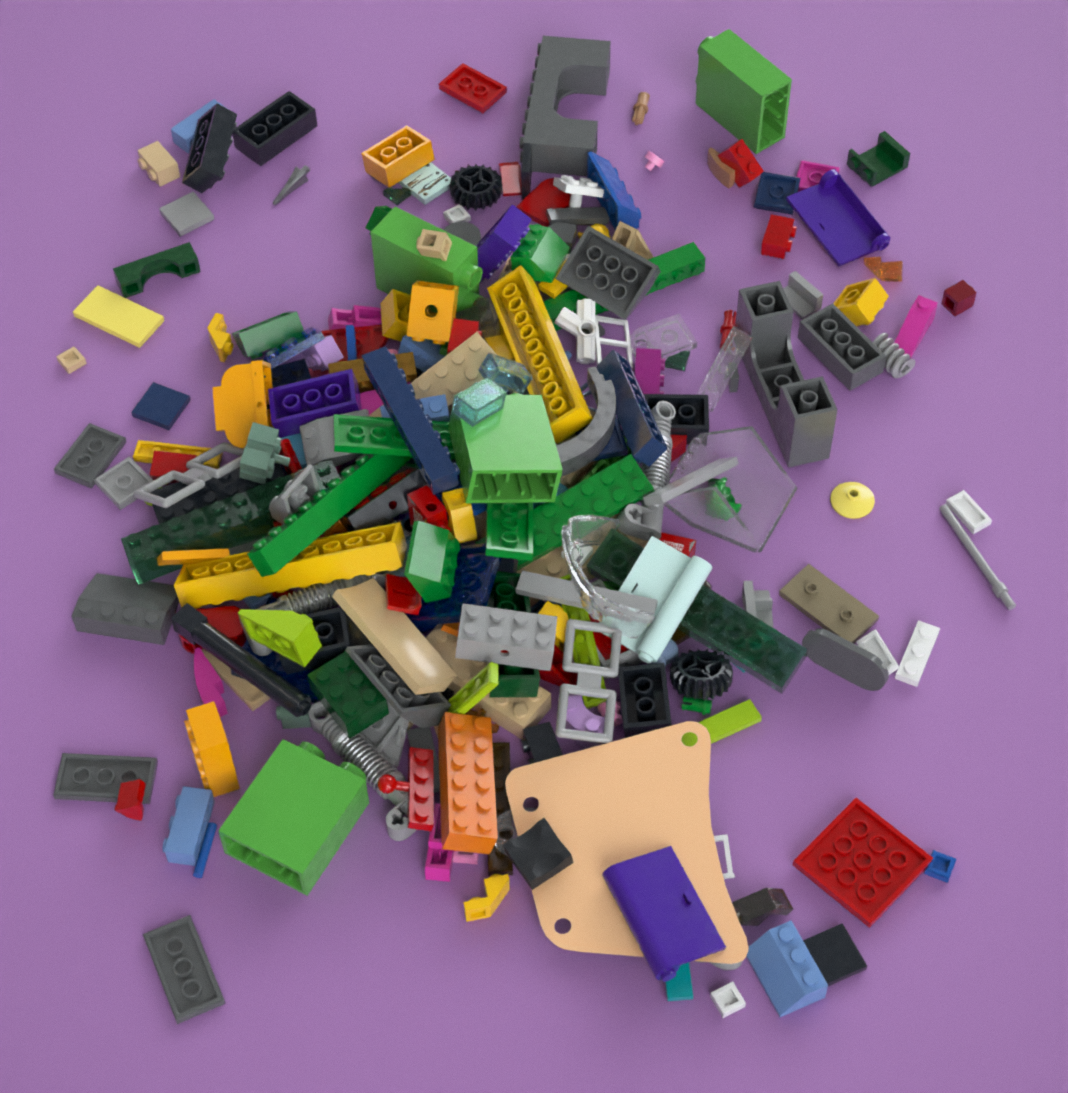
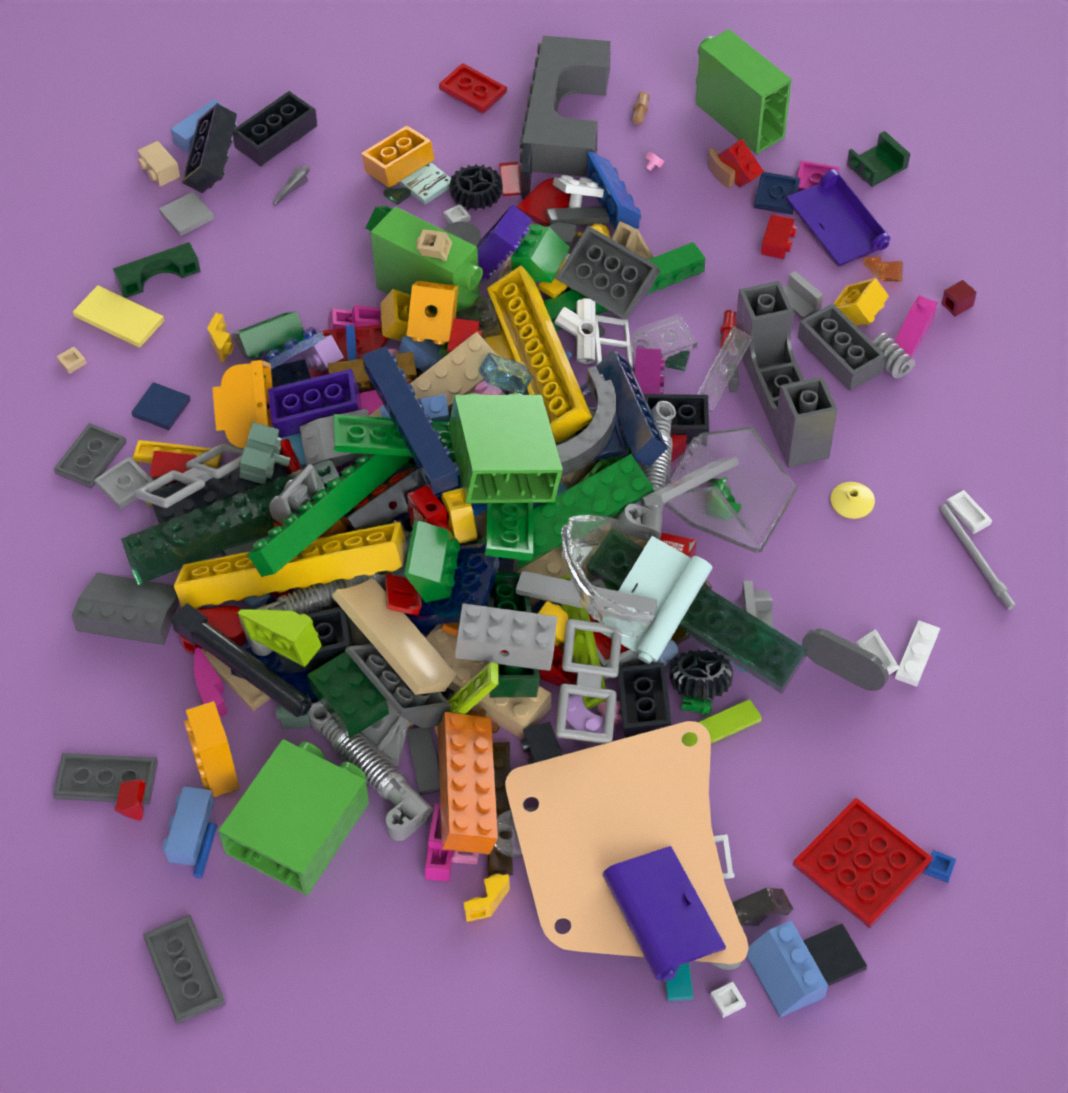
light orange tile [157,549,230,566] -> none
red plate [377,747,434,831] -> none
clear light blue brick [453,377,507,427] -> none
black brick [503,818,574,890] -> none
dark tan plate [779,564,879,644] -> none

